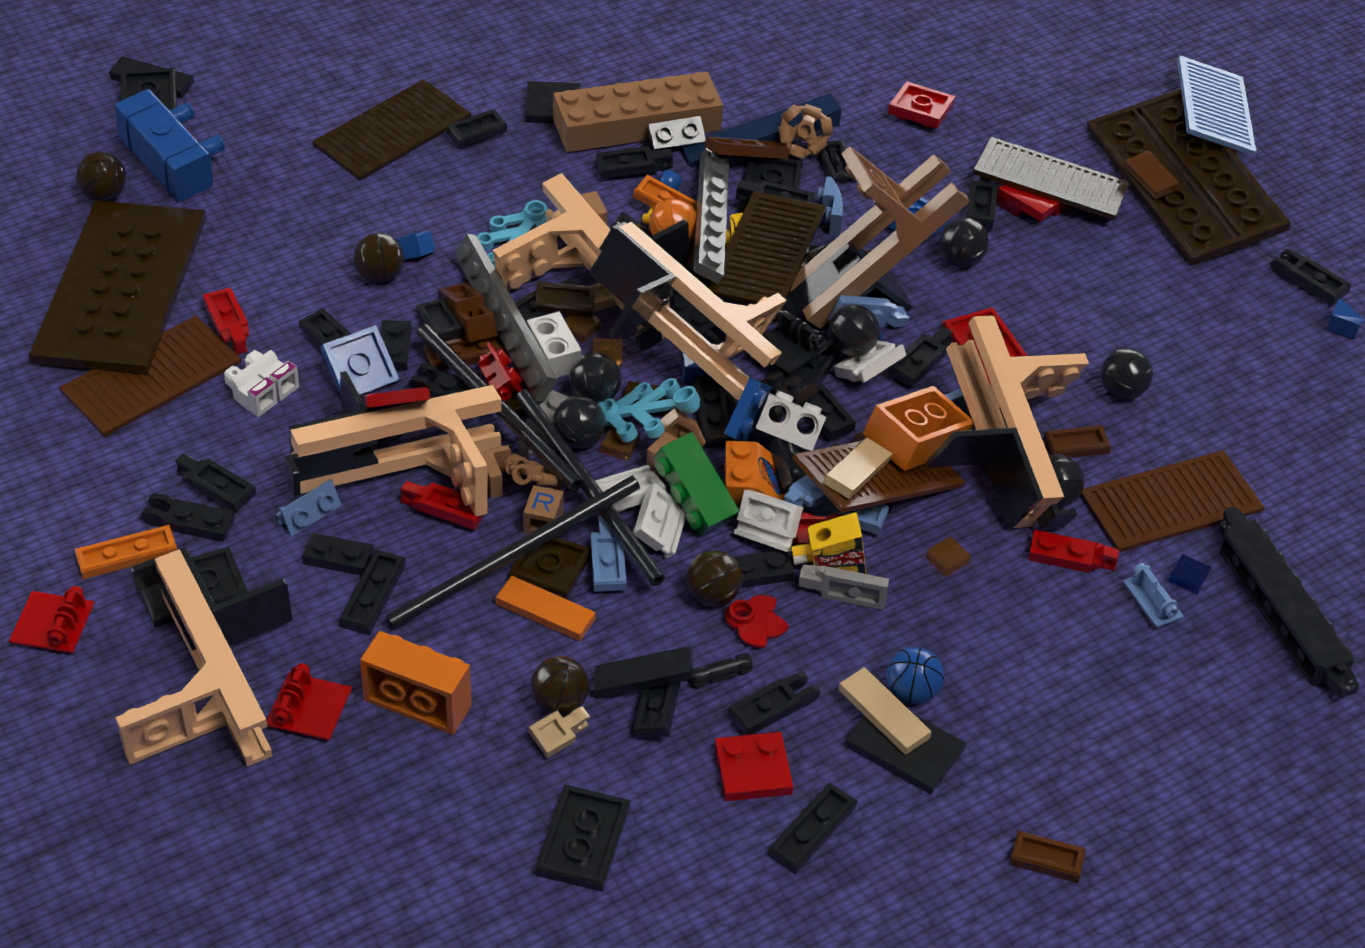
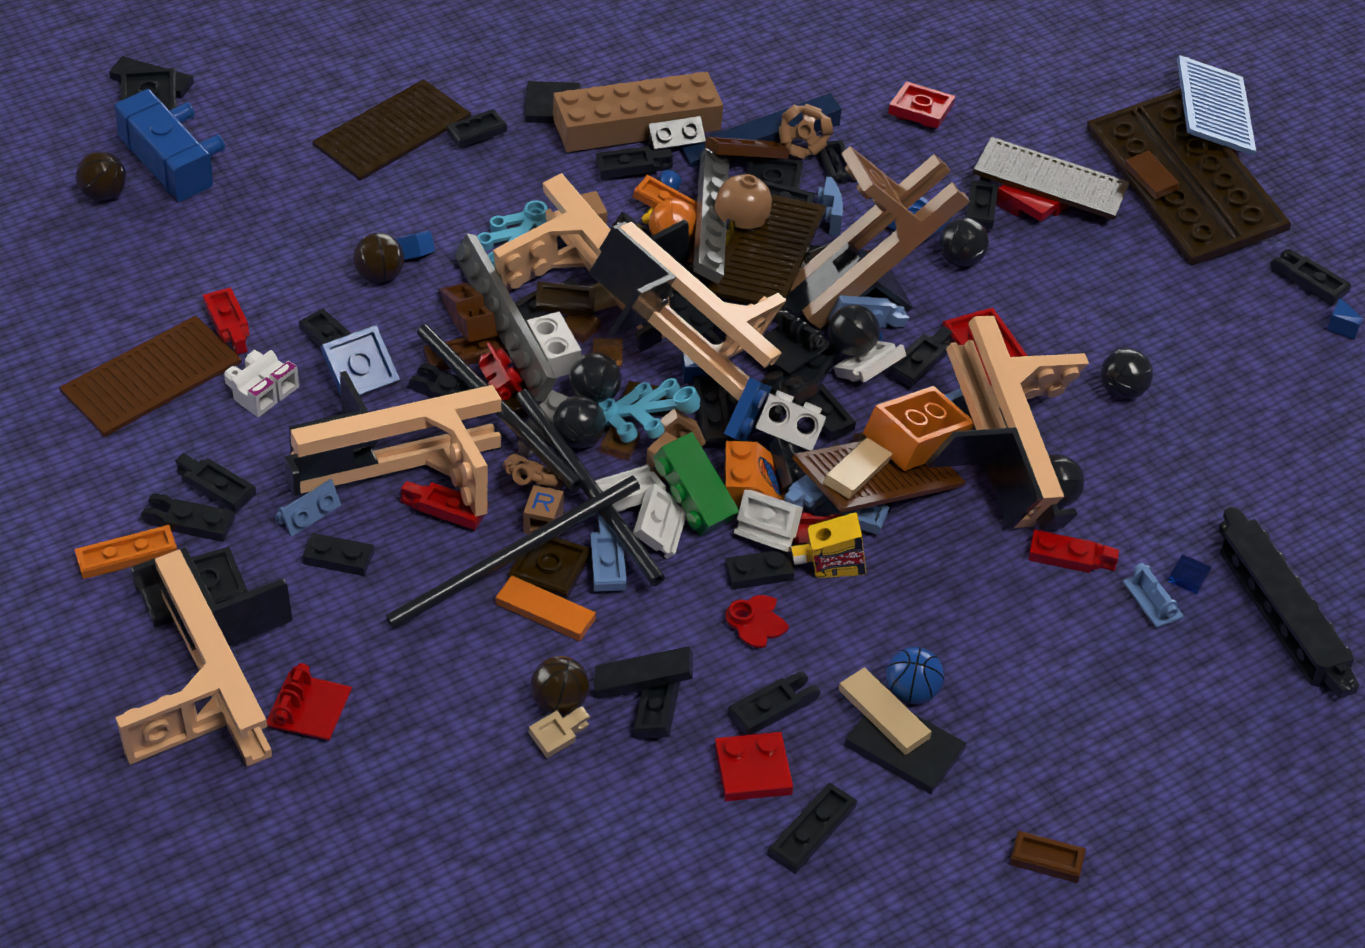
red hinge [9,586,95,653] -> none
dark brown plate [29,200,207,374] -> none
black tile [339,550,406,636] -> none
orange brick [360,631,472,735] -> none
red tile [361,387,430,408] -> none
black plate [381,320,412,371] -> none
black tile [416,298,464,341] -> none
medium nougat bracket [479,445,511,498] -> none
black tile [535,785,631,892] -> none
dark brown piece [686,550,743,607] -> none
black axle [690,653,753,688] -> none
light grey hinge [799,564,889,610] -> none
clear orange tile [926,536,971,577] -> none
reddish brown tile [1043,425,1111,458] -> none
reddish brown window [1080,450,1265,552] -> none
none -> medium nougat cylinder [714,174,772,229]

